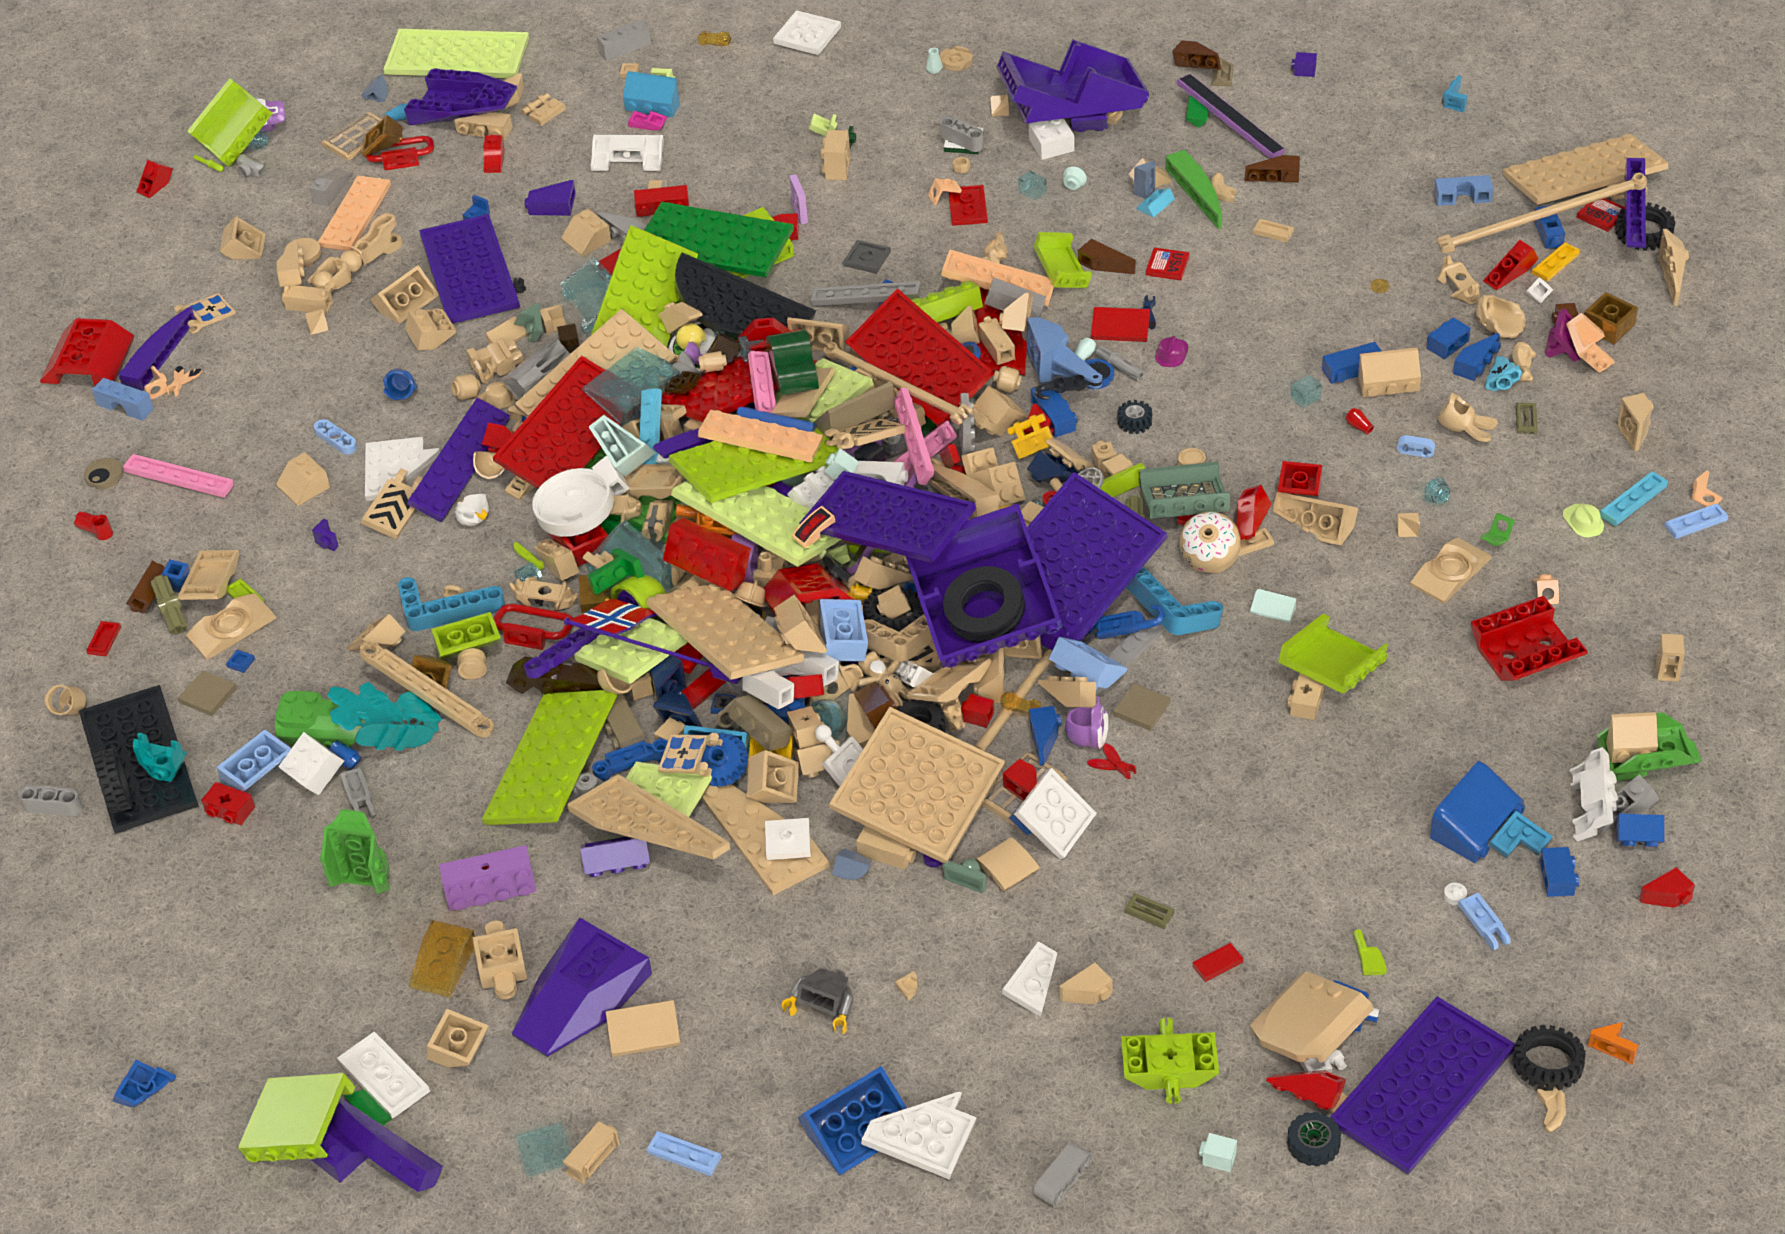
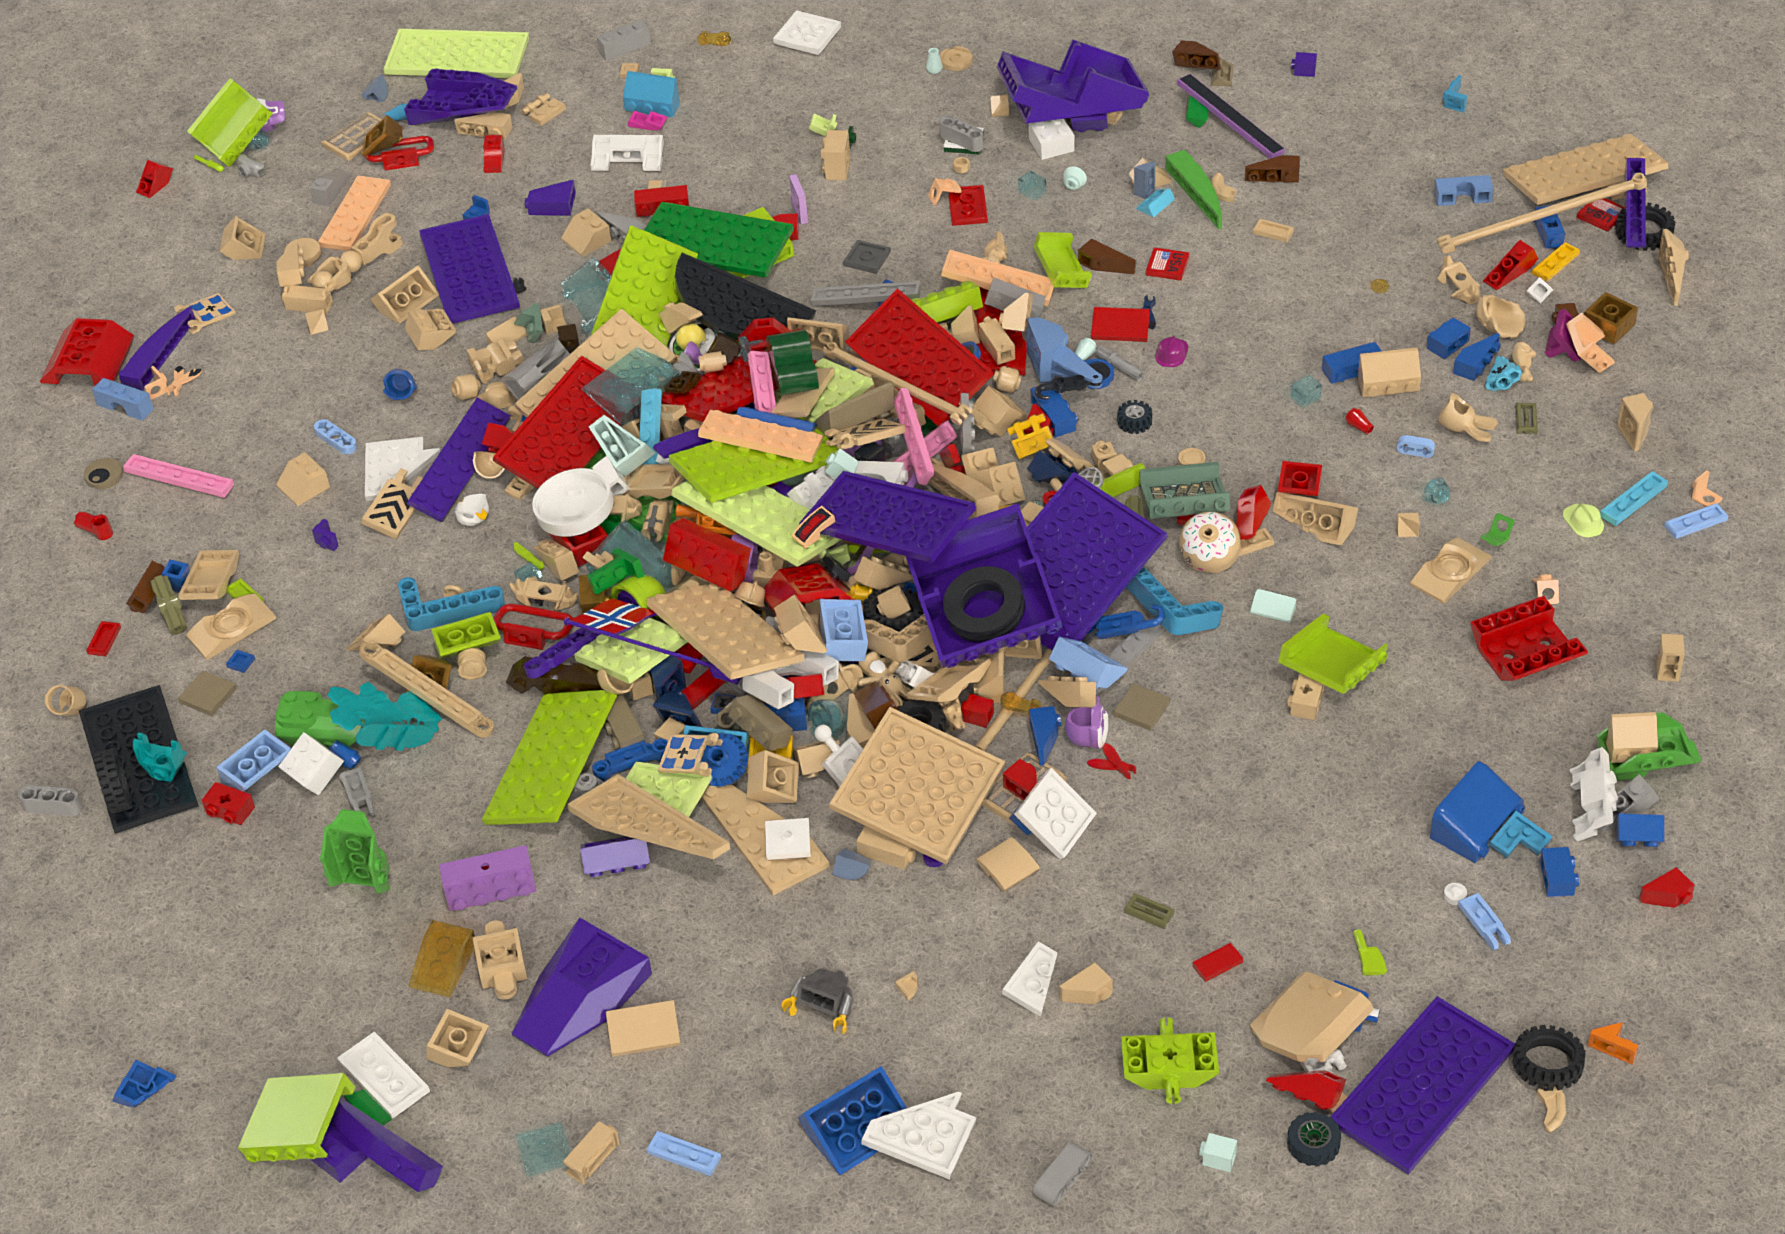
tan brick [787,706,825,749] -> none
sand green tile [943,858,987,893] -> none

